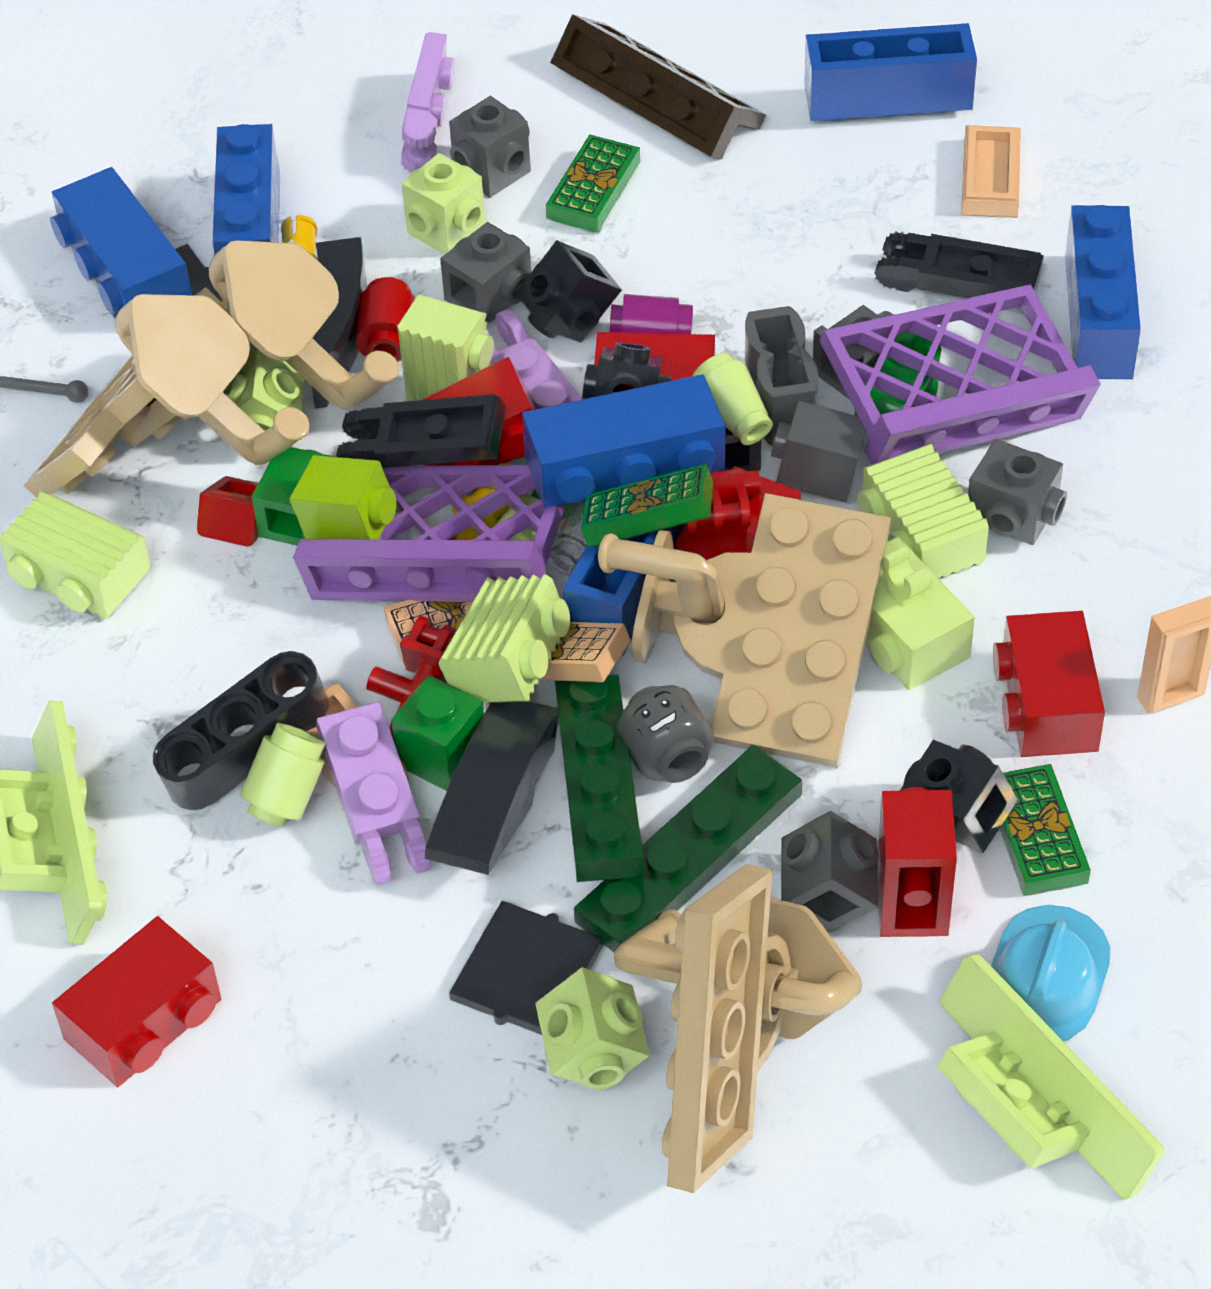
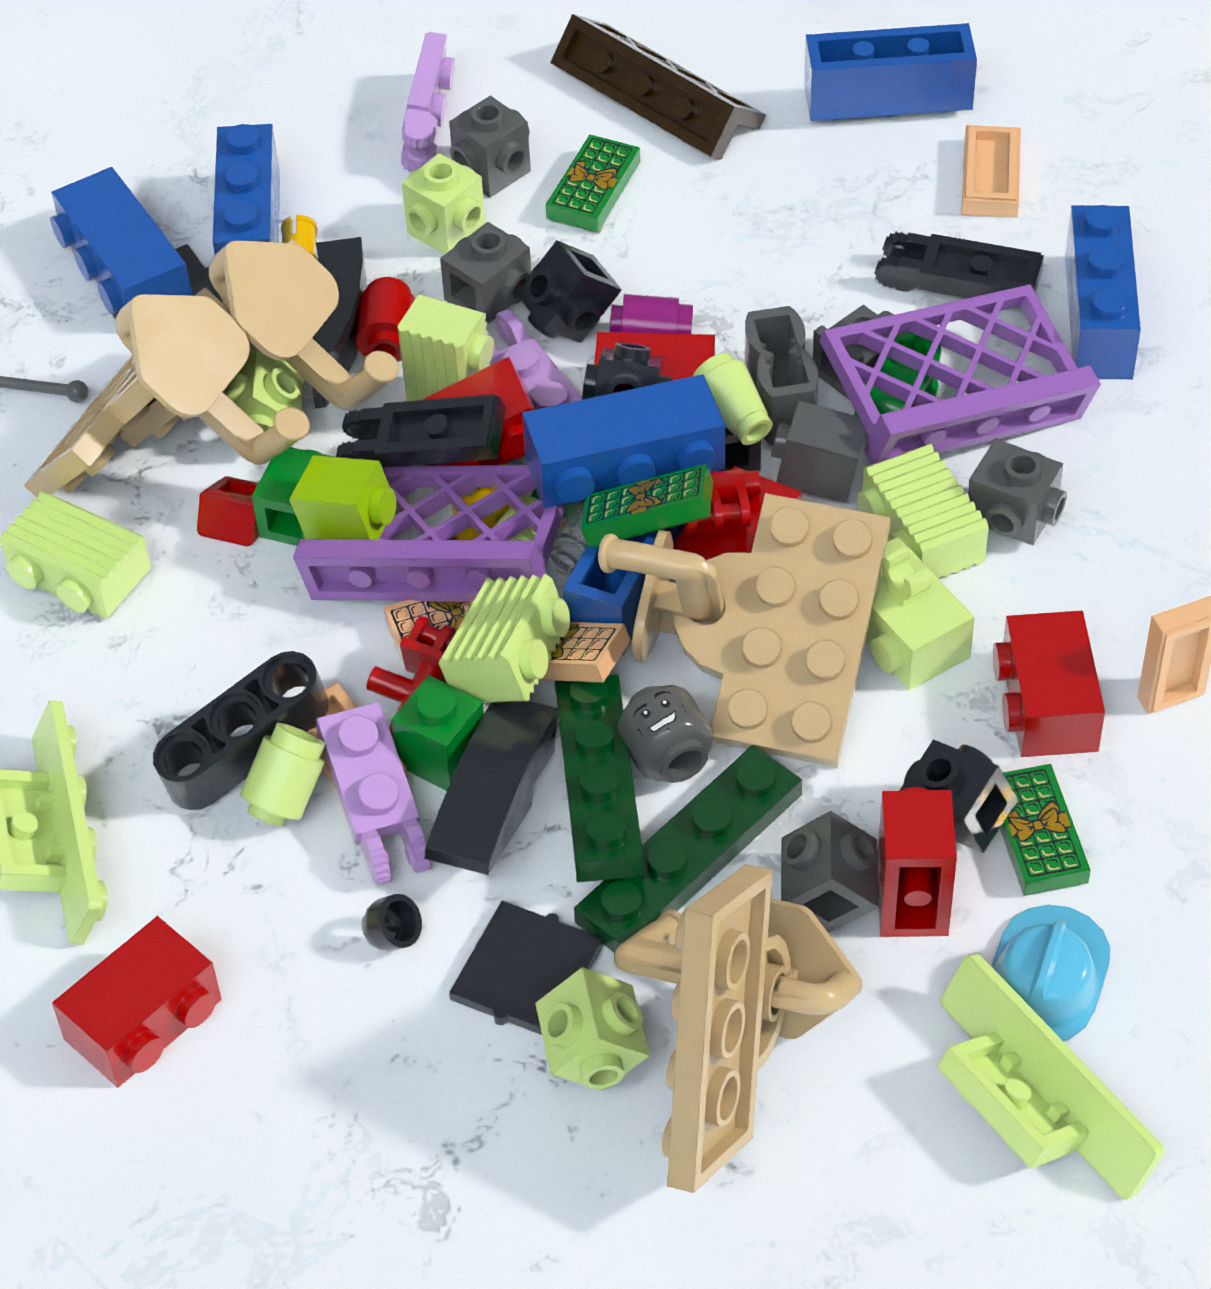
none -> black hinge [361,894,422,951]

